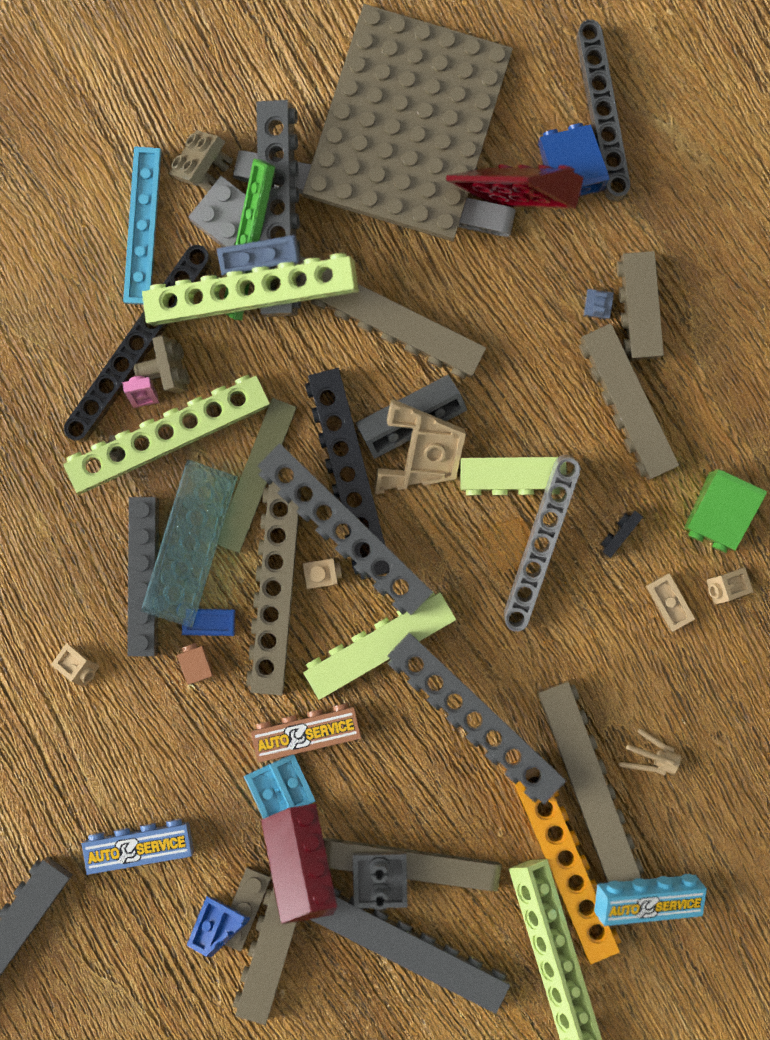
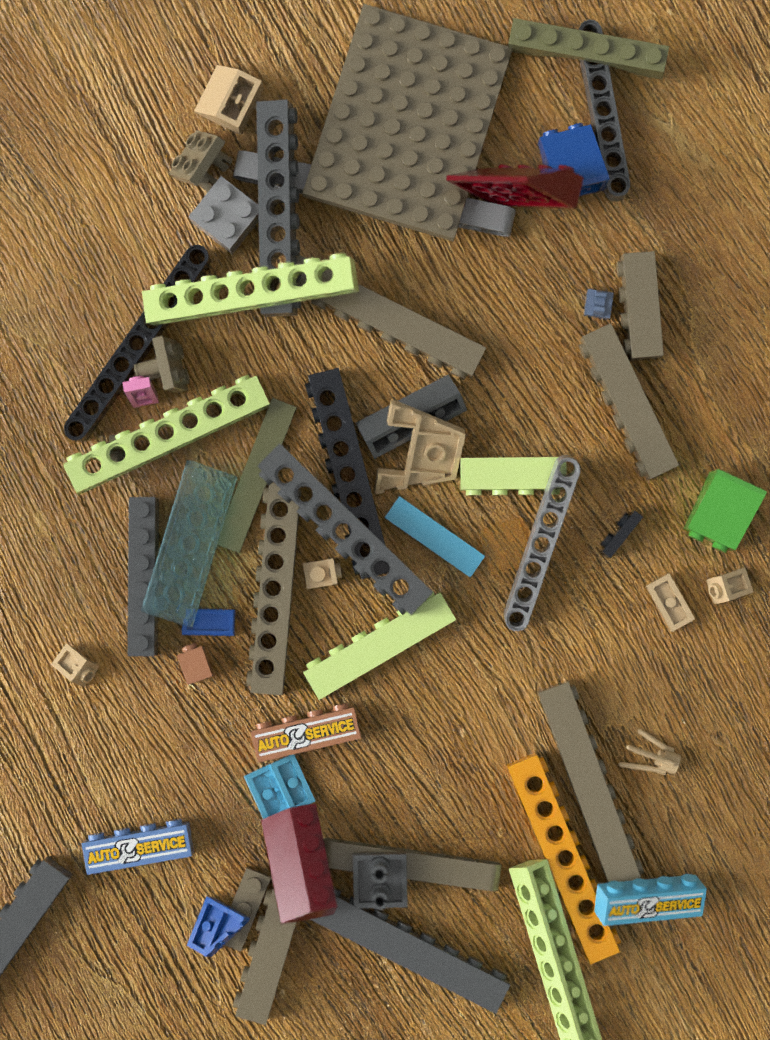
medium azure plate [123,147,161,305] -> none
sand blue tile [217,235,300,275] -> none
bright green tile [224,159,275,320] -> none
dark grey brick [387,632,566,804] -> none
none -> tan slope [194,65,264,135]
none -> medium azure tile [384,496,485,577]
none -> olive arch [508,18,669,80]

